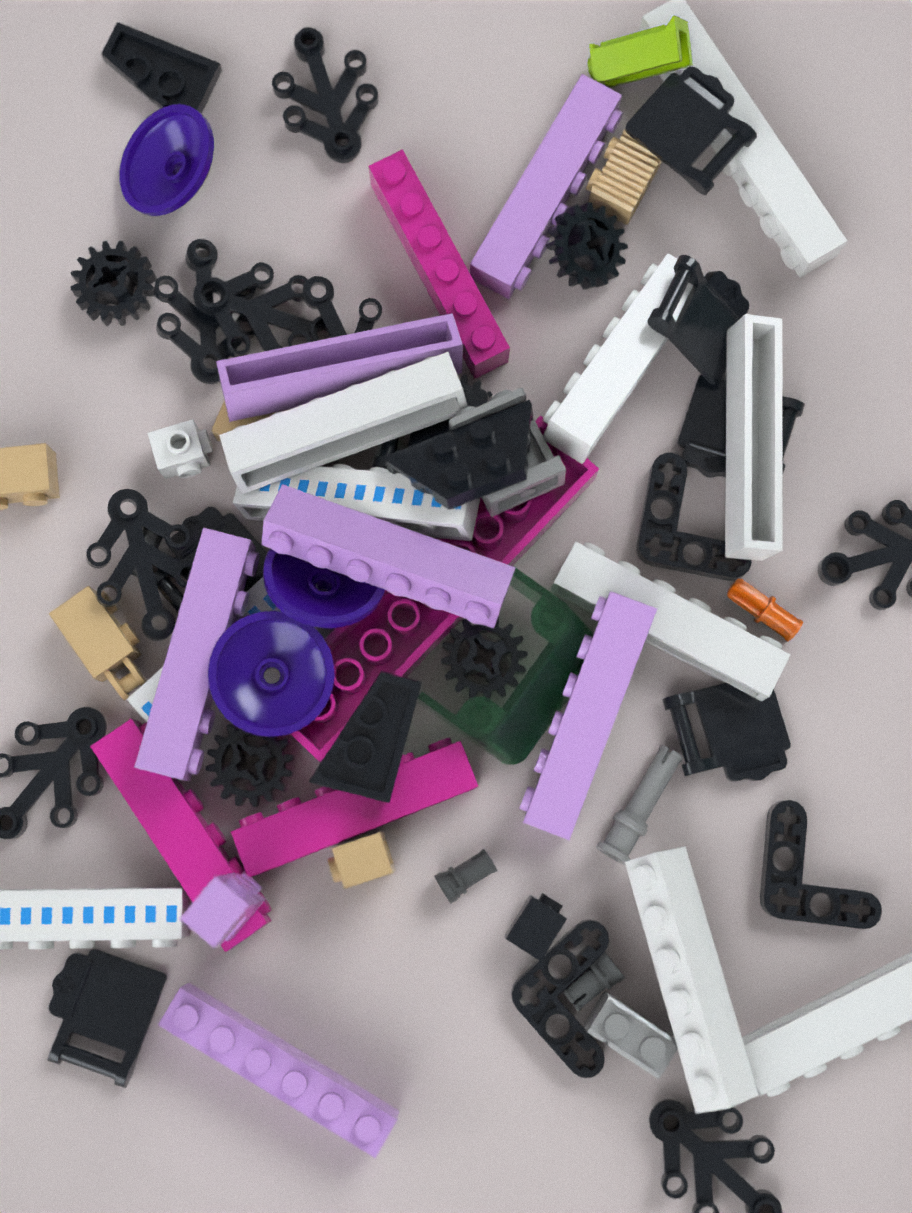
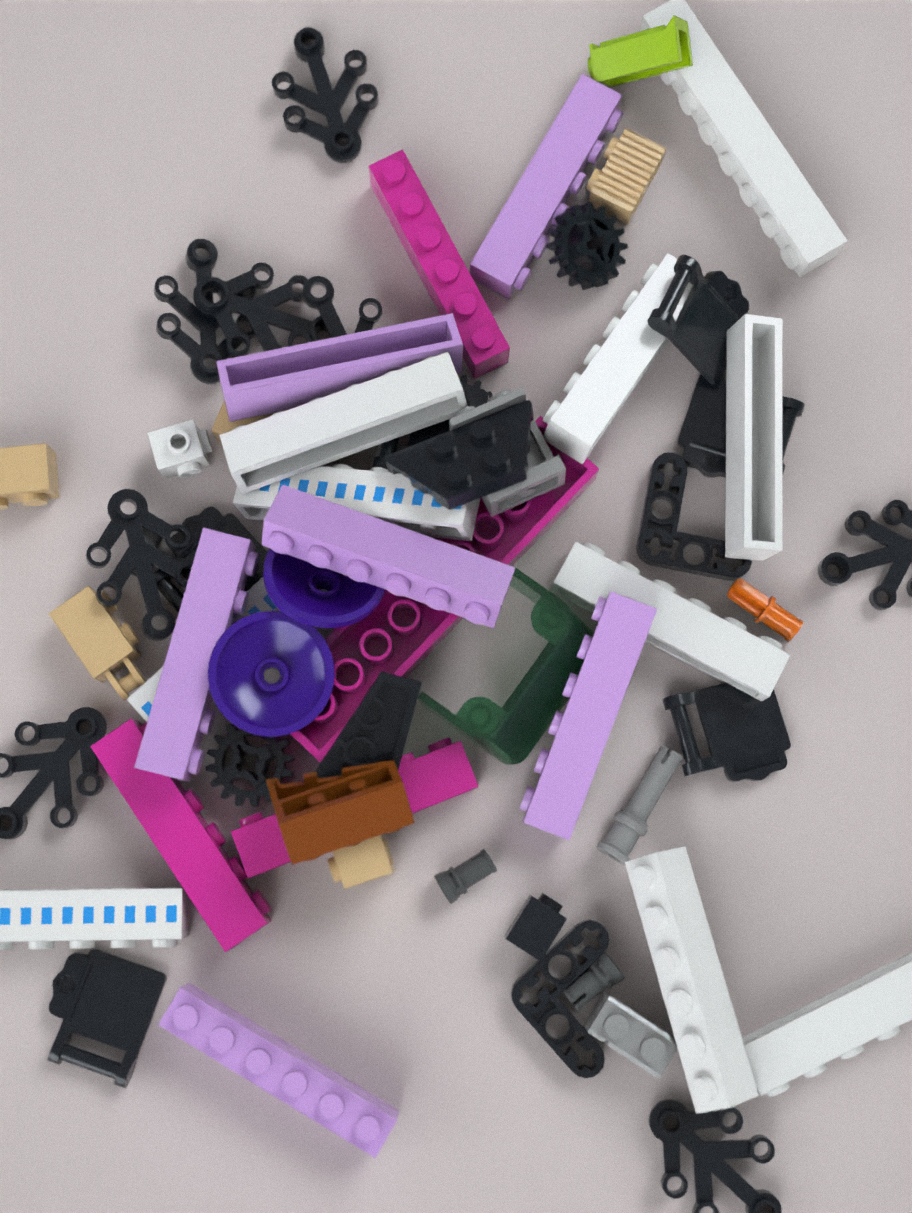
black gear [70,241,157,326] -> none
black wing [101,22,222,113] -> none
dark purple dish [119,104,214,216] -> none
lavender arch [180,872,266,948] -> none
black gear [441,617,528,702] -> none
black piece [625,66,757,196] -> none
black beam [760,800,882,929] -> none
none -> dark orange wedge [266,760,415,865]

